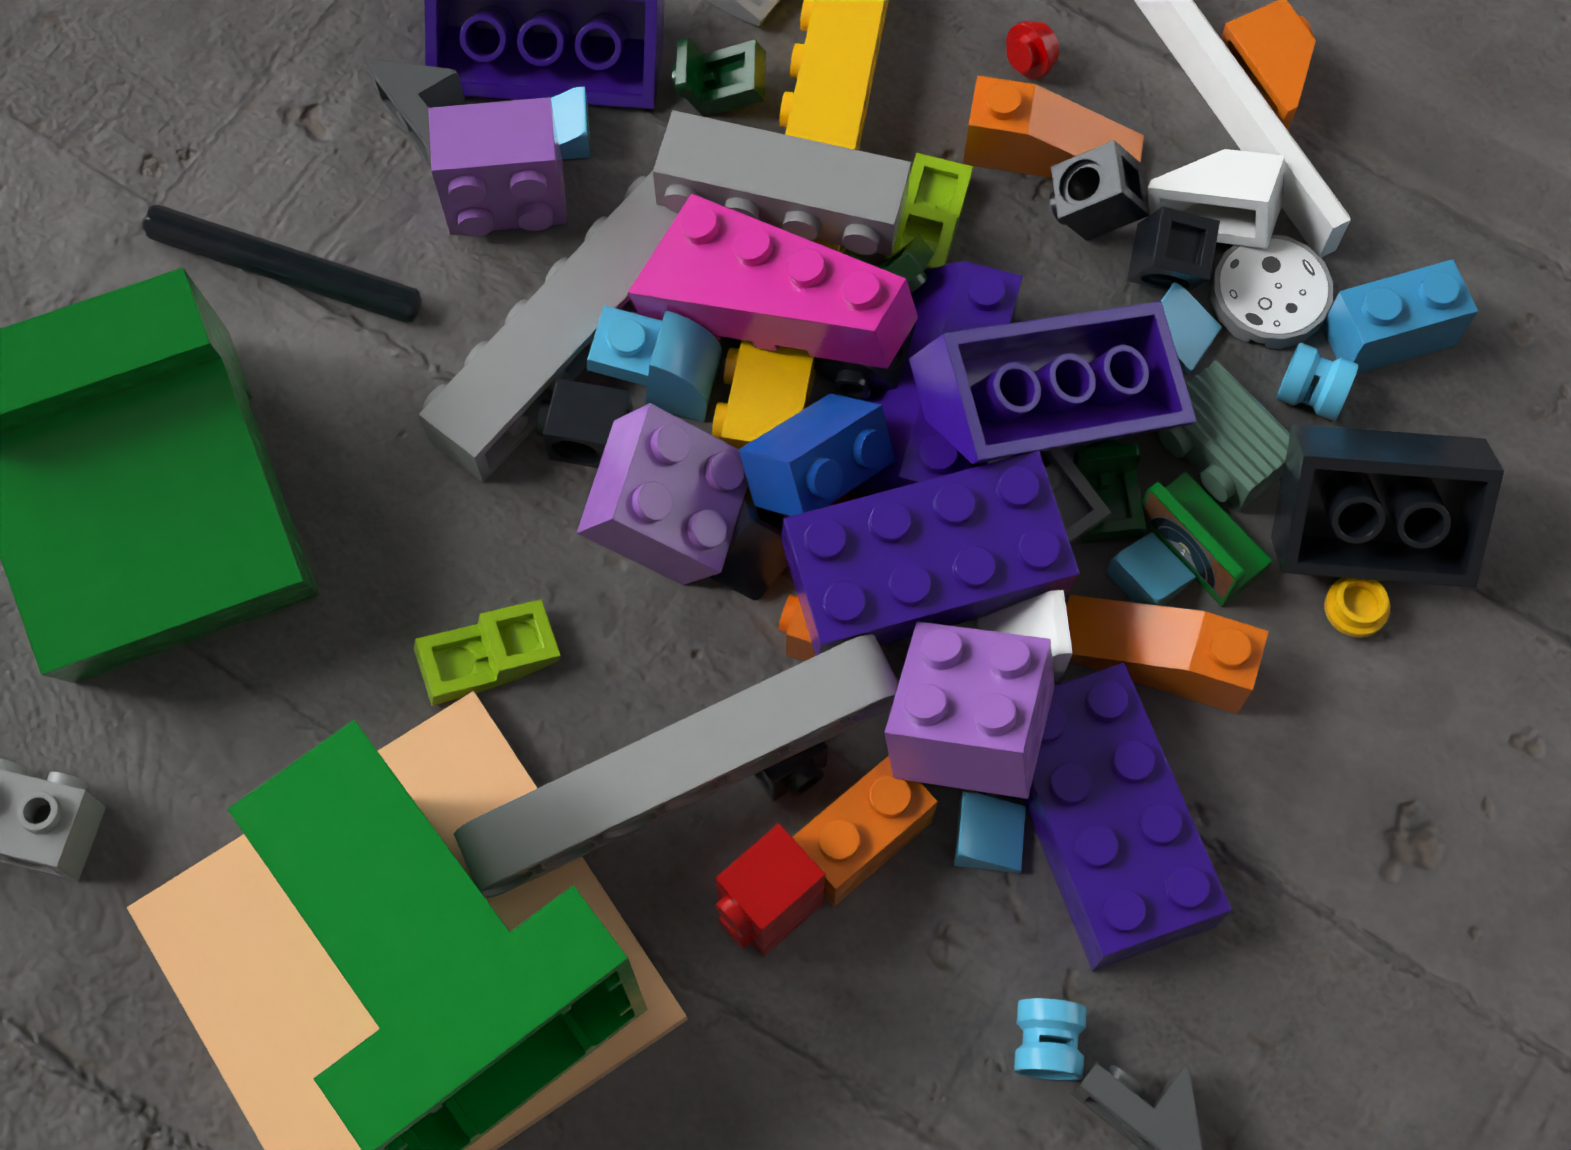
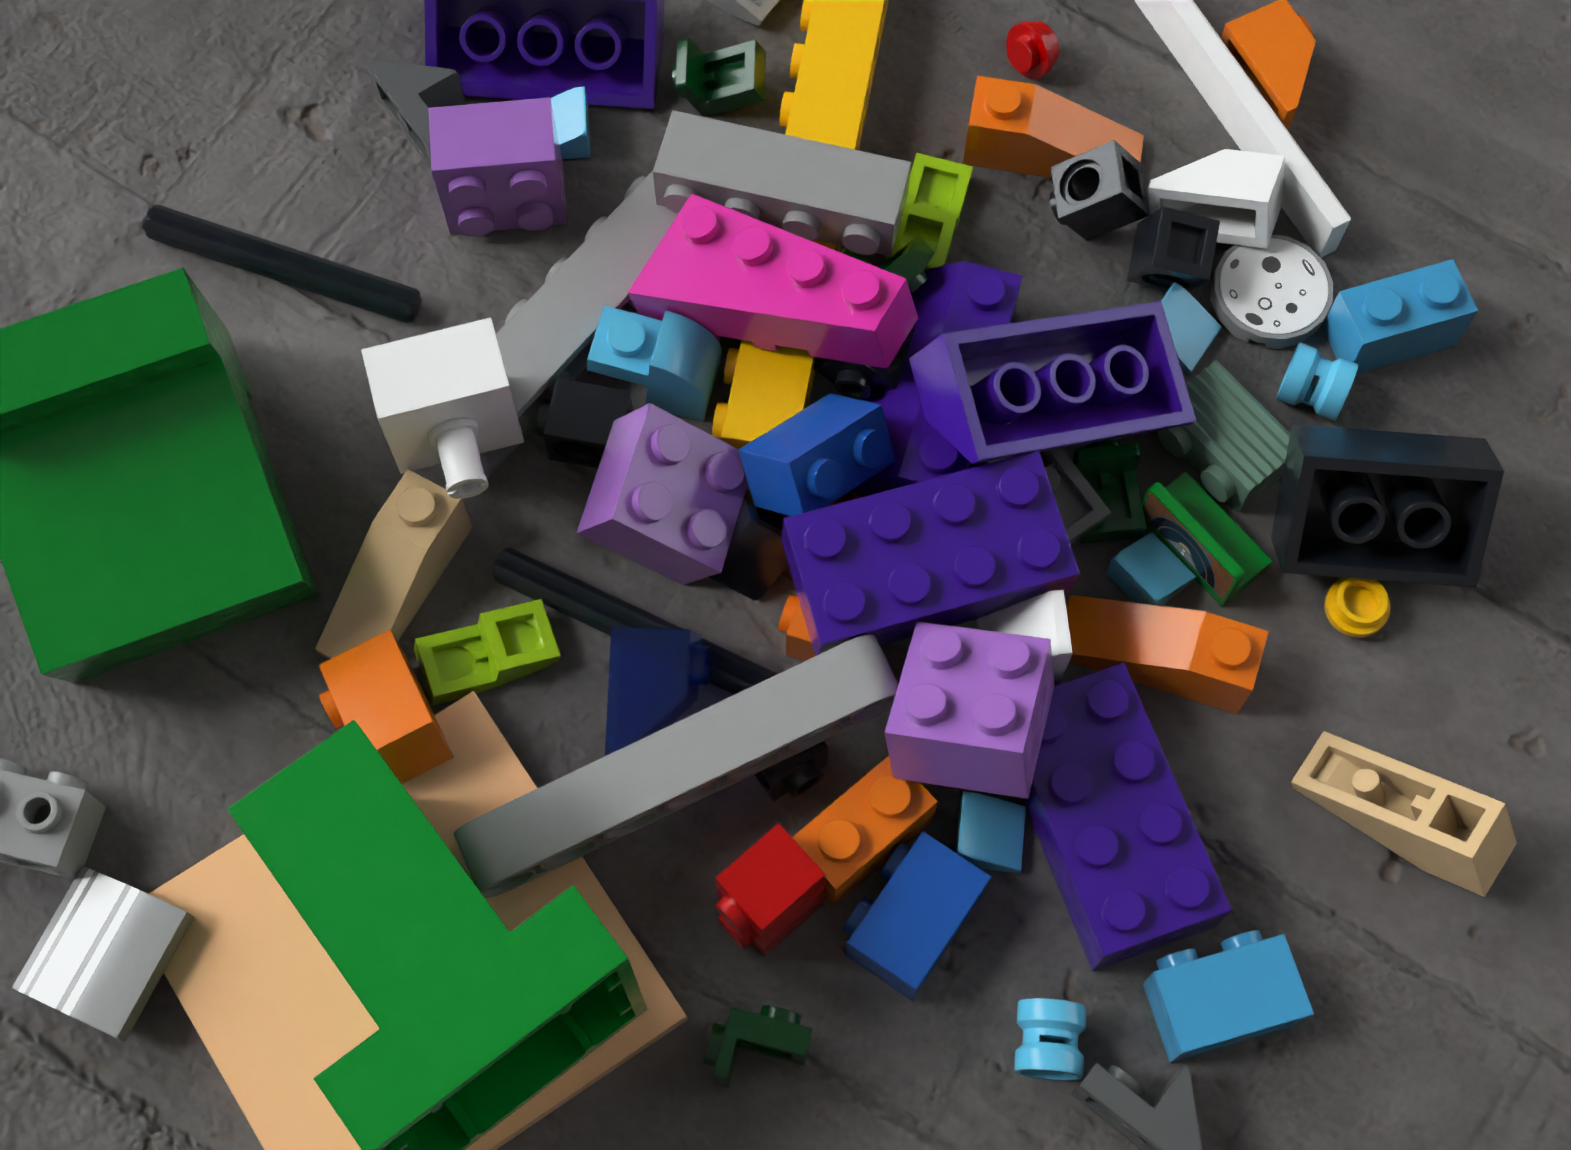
none -> light grey slope [12,866,194,1042]
none -> tan slope [315,469,473,659]
none -> orange brick [319,629,454,784]
none -> white brick [361,317,524,499]
none -> black axle [492,548,778,695]
none -> clear blue slope [605,627,710,756]
none -> dark green bracket [704,1005,812,1088]
none -> blue brick [842,831,991,1001]
none -> dark azure brick [1143,930,1314,1063]
none -> tan slope [1291,731,1517,897]

